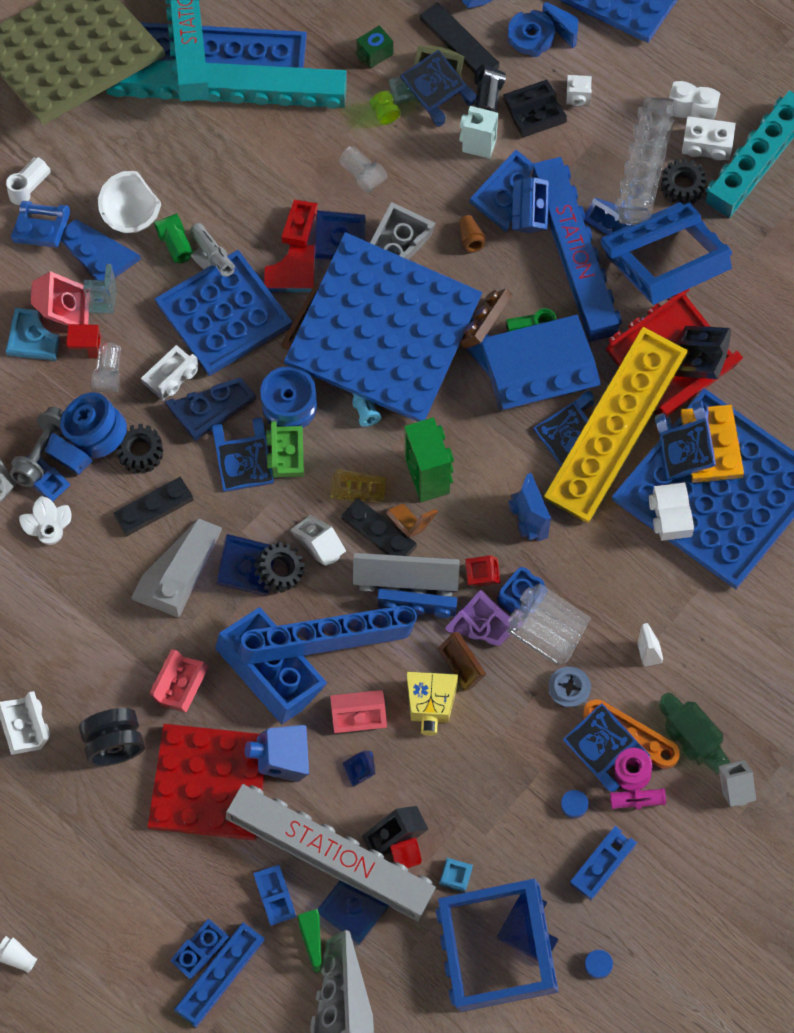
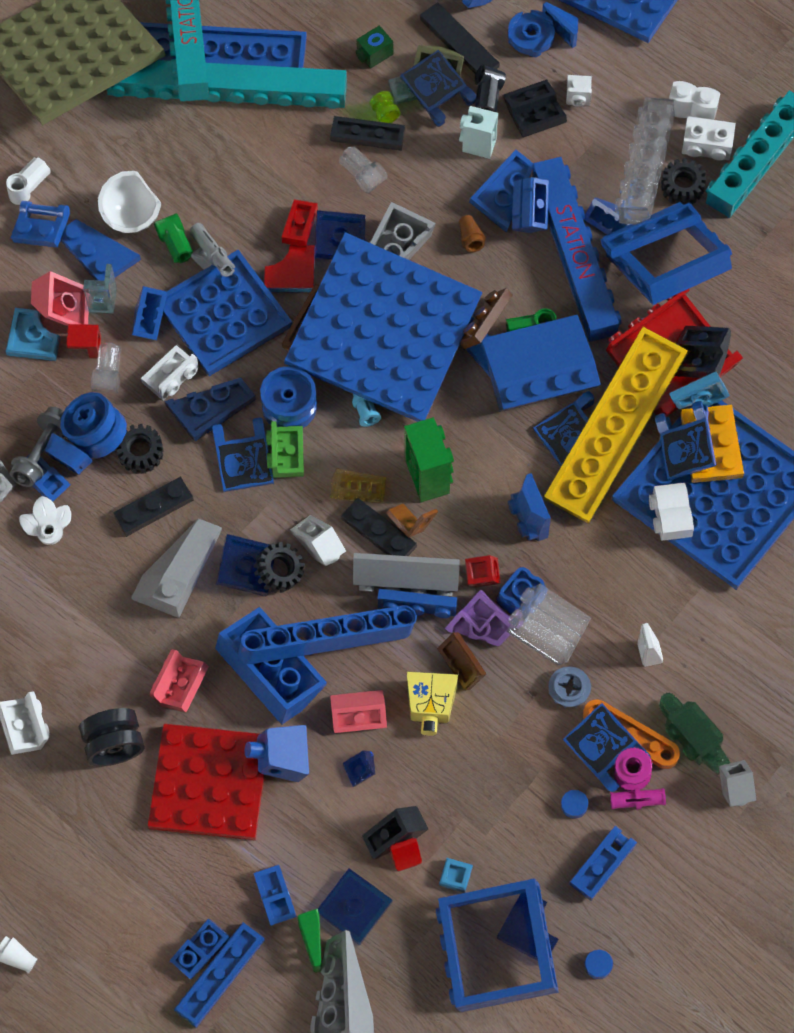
light grey brick [226,784,436,922] -> none
none -> blue slope [132,286,168,340]
none -> black plate [330,116,405,151]
none -> dark azure tile [669,372,730,409]

